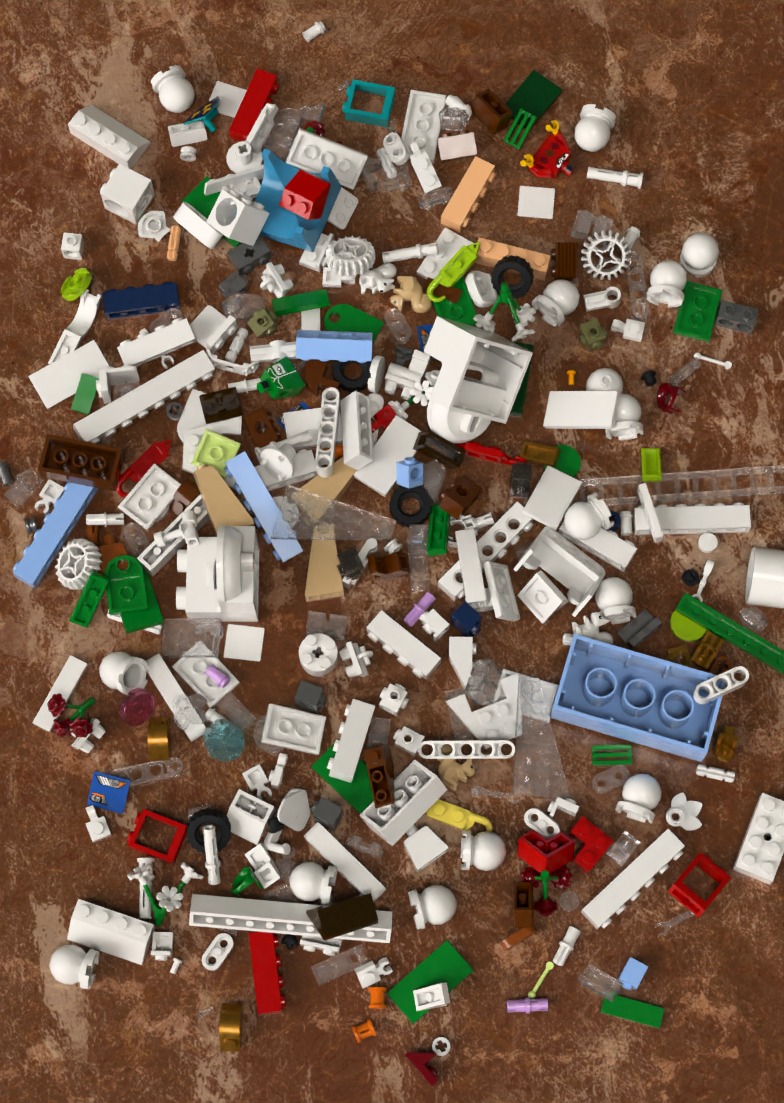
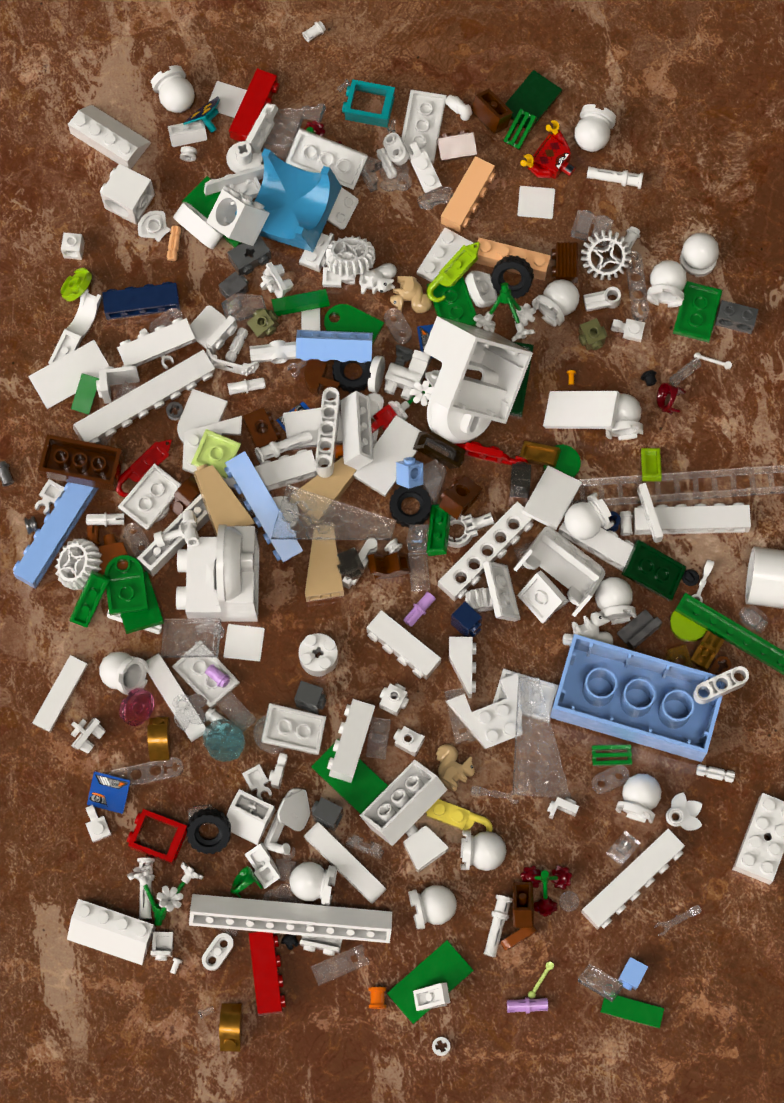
clear slope [4,468,45,509] -> none
dark red plant [47,693,95,738] -> none
white tile [49,945,100,989] -> none
dark brown bracket [199,387,243,424] -> none
white pin [202,825,221,885] -> none
green torso [257,357,305,400] -> none
white piece [260,444,296,481] -> none
black piece [268,817,285,834] -> none
red slope [279,169,331,220] -> none
clear piece [306,611,348,640] -> none
dark brown slope [306,893,378,941] -> none
white hips [339,641,373,678] -> none
orange bush [351,1019,377,1043] -> none
white plate [354,957,393,988] -> none
reddish brown slope [364,745,395,808] -> none
white pin [382,242,439,264] -> none
dark red slope [405,1052,438,1087] -> none
white beam [418,740,515,759] -> none
white brick [419,609,450,642] -> none
reddish brown sticker [423,277,462,304] -> none
clear brick [439,105,469,131] -> none
white slope [455,529,486,604] -> none
clear piece [465,659,502,705] -> none
red brick [517,830,575,874] -> none
white plate [524,808,561,839] -> none
white axle [553,926,581,966] -> none
red brick [569,816,614,875] -> none
white cylinder [586,368,623,393] -> none
red window [668,852,731,918] -> none
white tile [698,533,718,553] -> none
pearl gold hips [713,726,739,762] -> none
none -> white pin [483,895,513,957]
none -> dark green tile [621,540,686,601]

